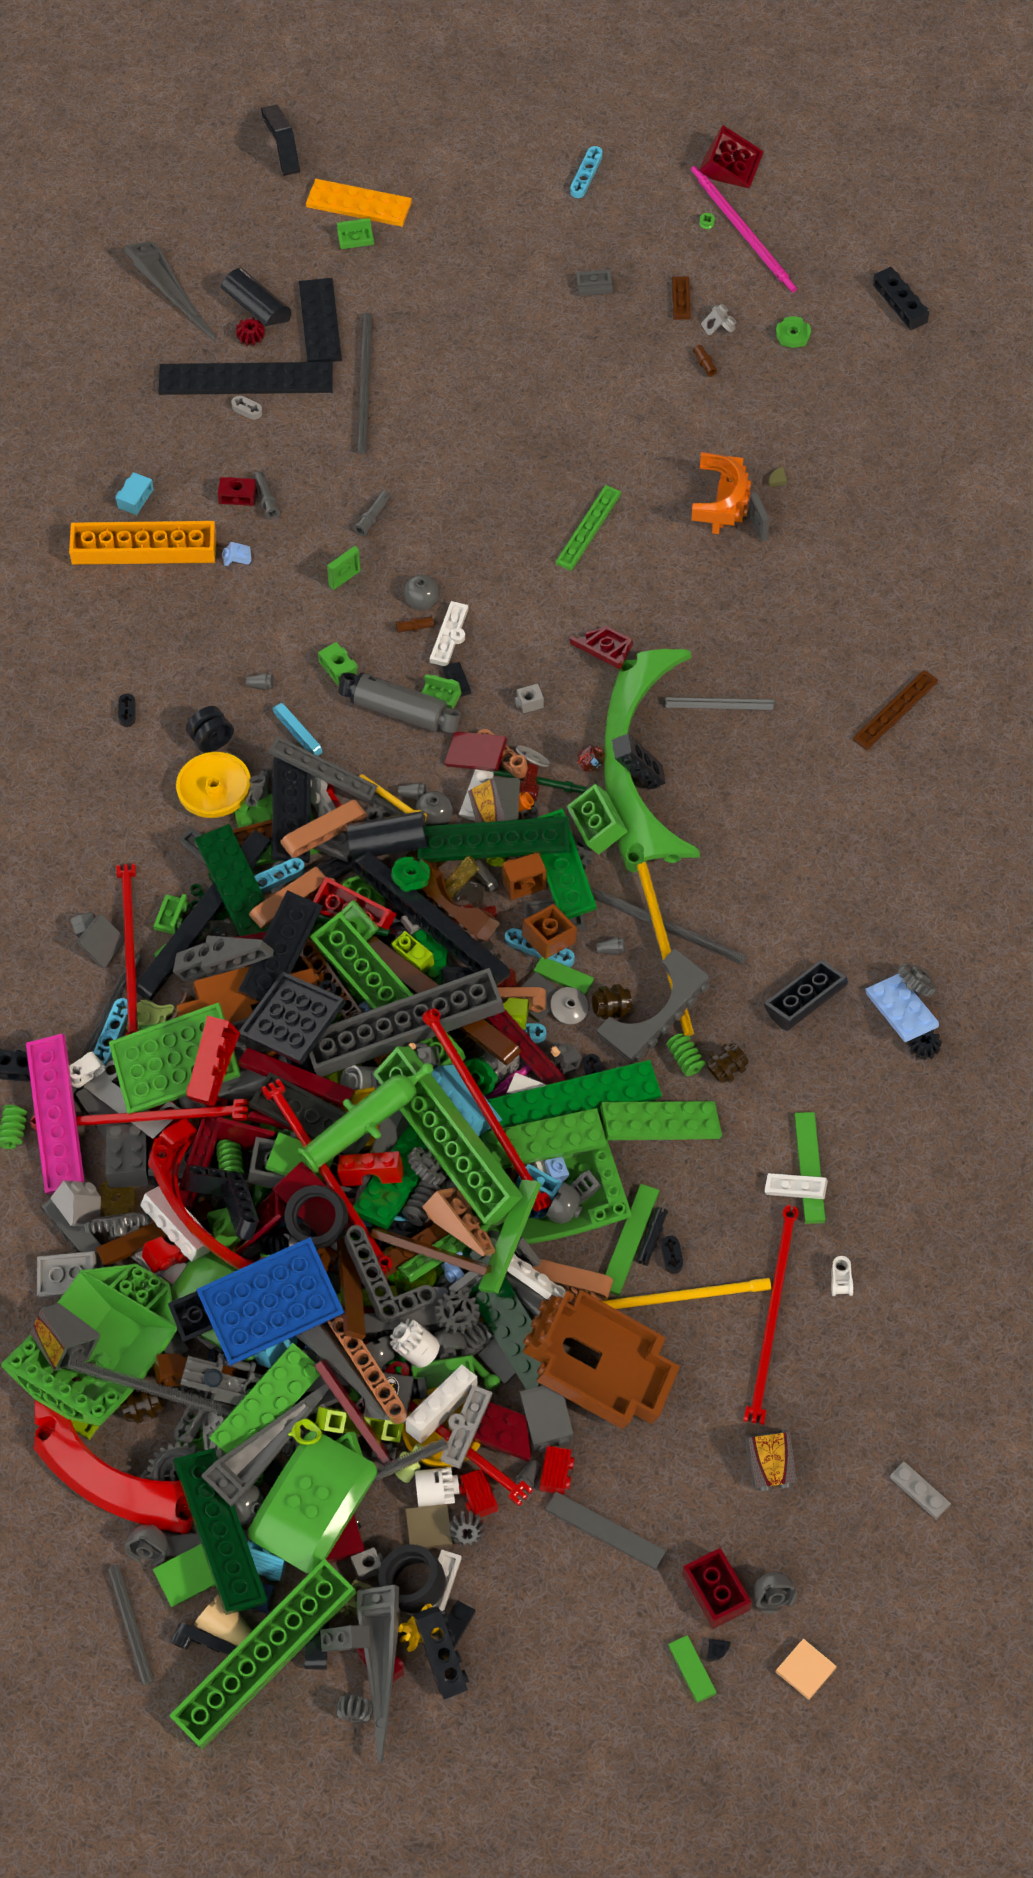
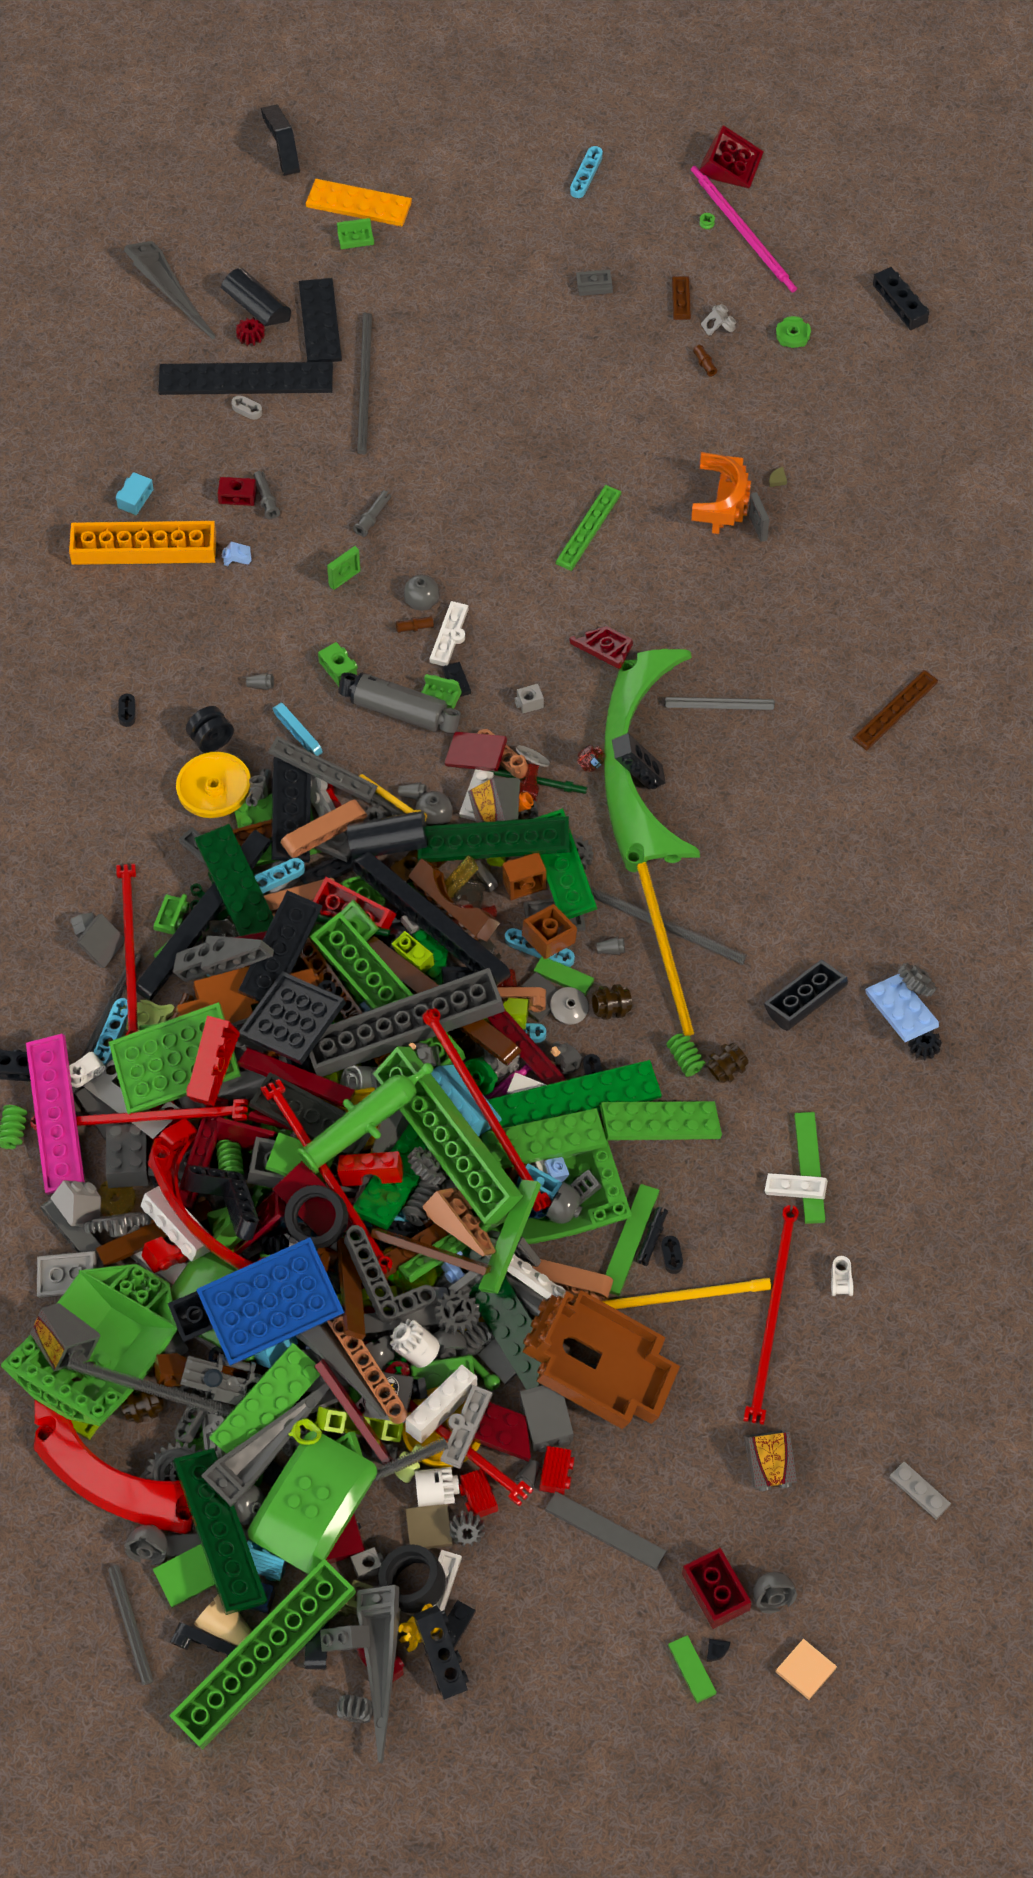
nougat beam [249,867,325,929] -> none
green plate [391,857,430,892] -> none
bright green brick [566,784,628,854] -> none
dark grey arch [596,948,711,1064] -> none

